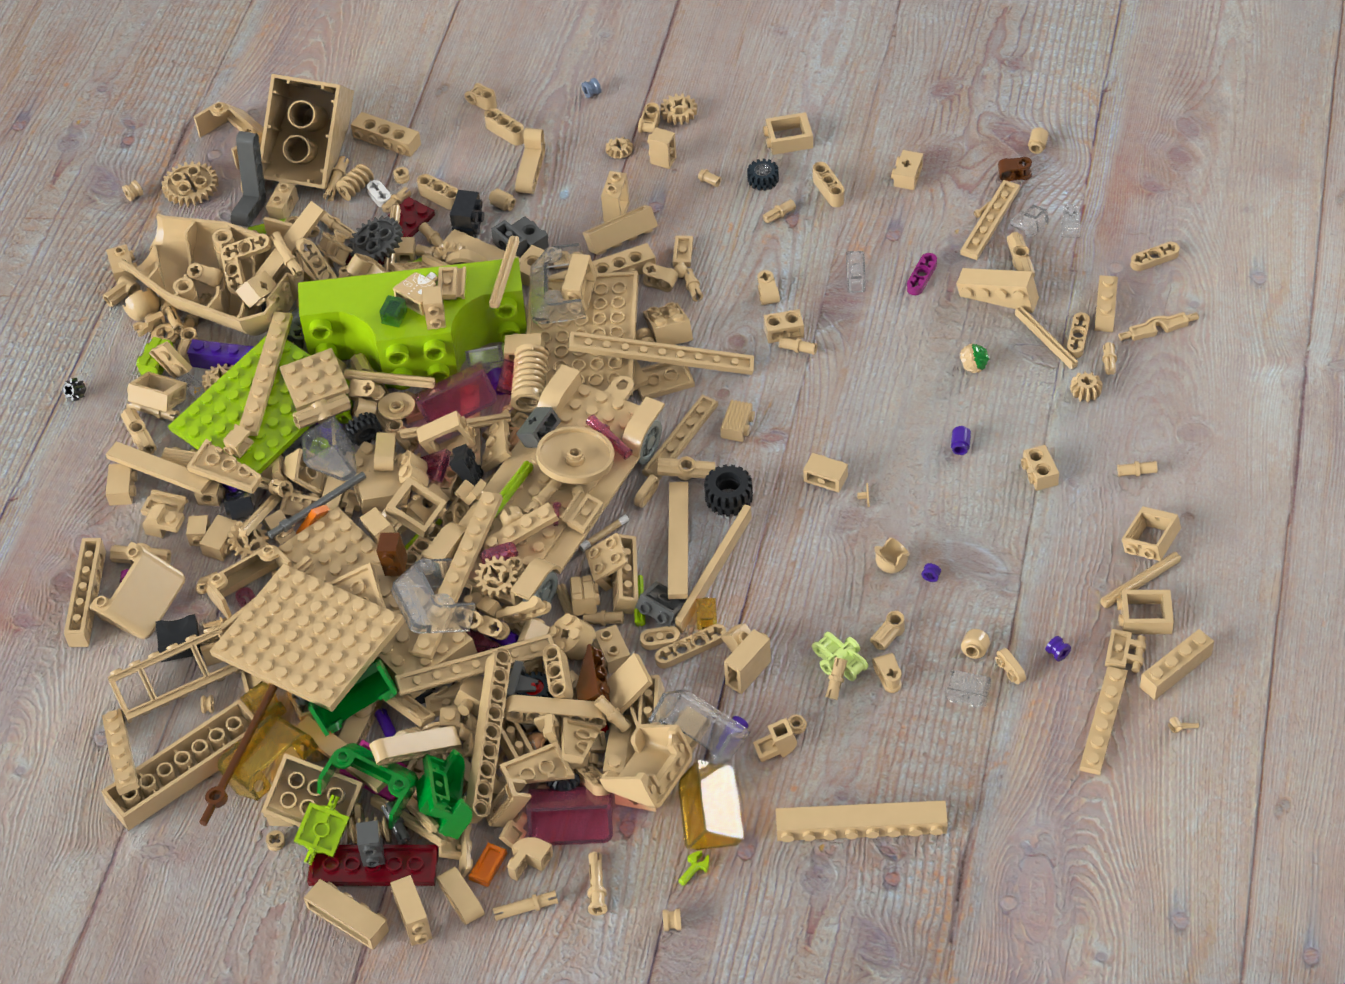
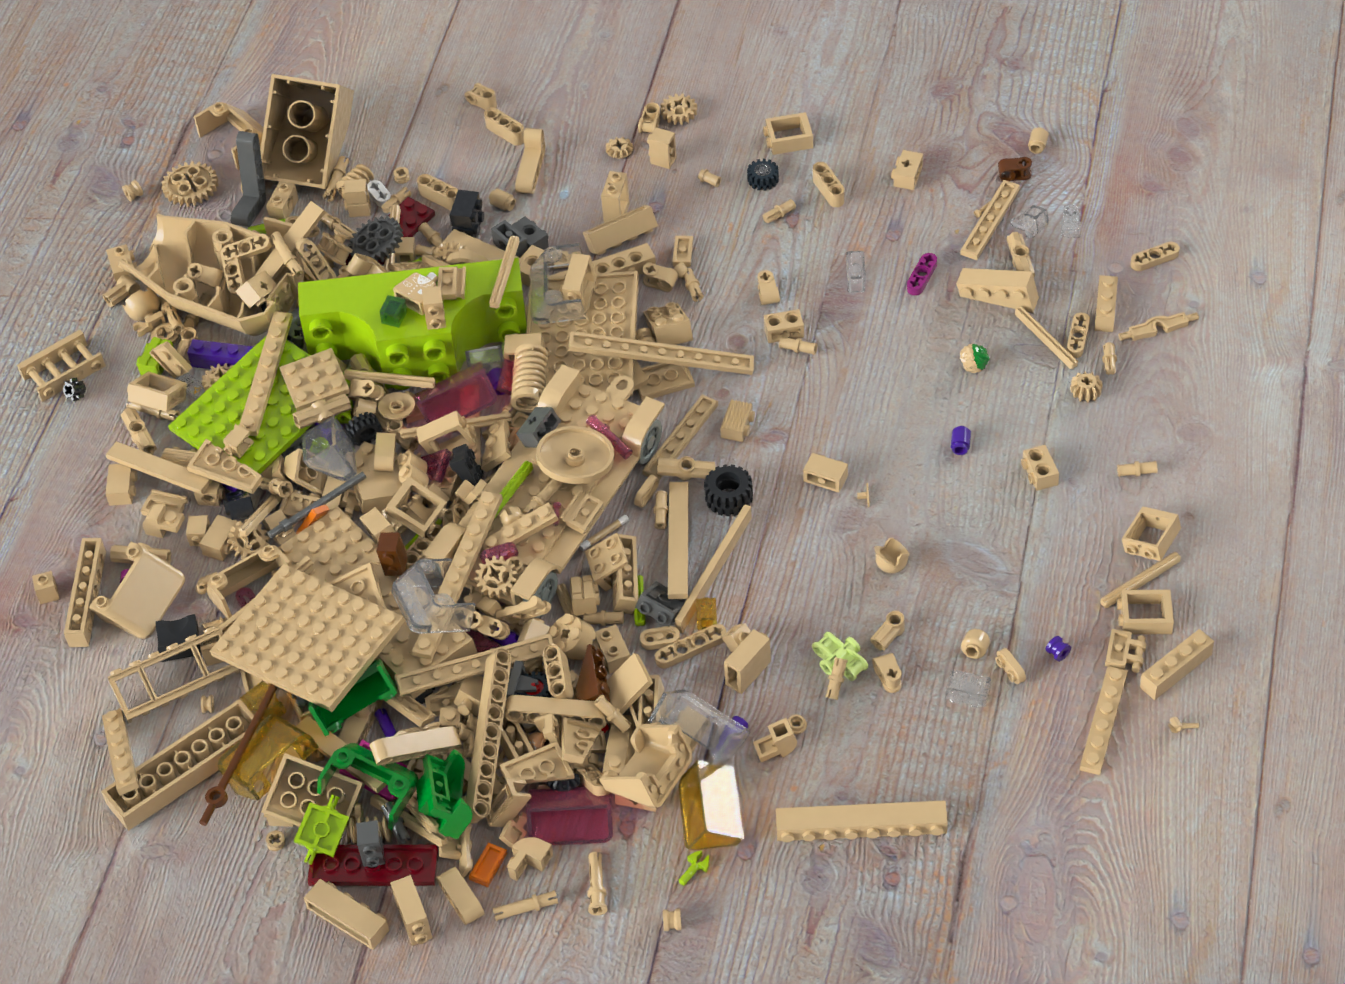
tan brick [351,112,421,157] -> none
sand blue wheel [581,77,601,98] -> none
dark purple bush [921,563,941,582] -> none
none -> tan fence [17,330,106,402]
none -> tan brick [32,571,60,605]
none -> tan piece [342,179,371,217]
none -> tan pin [653,491,669,529]

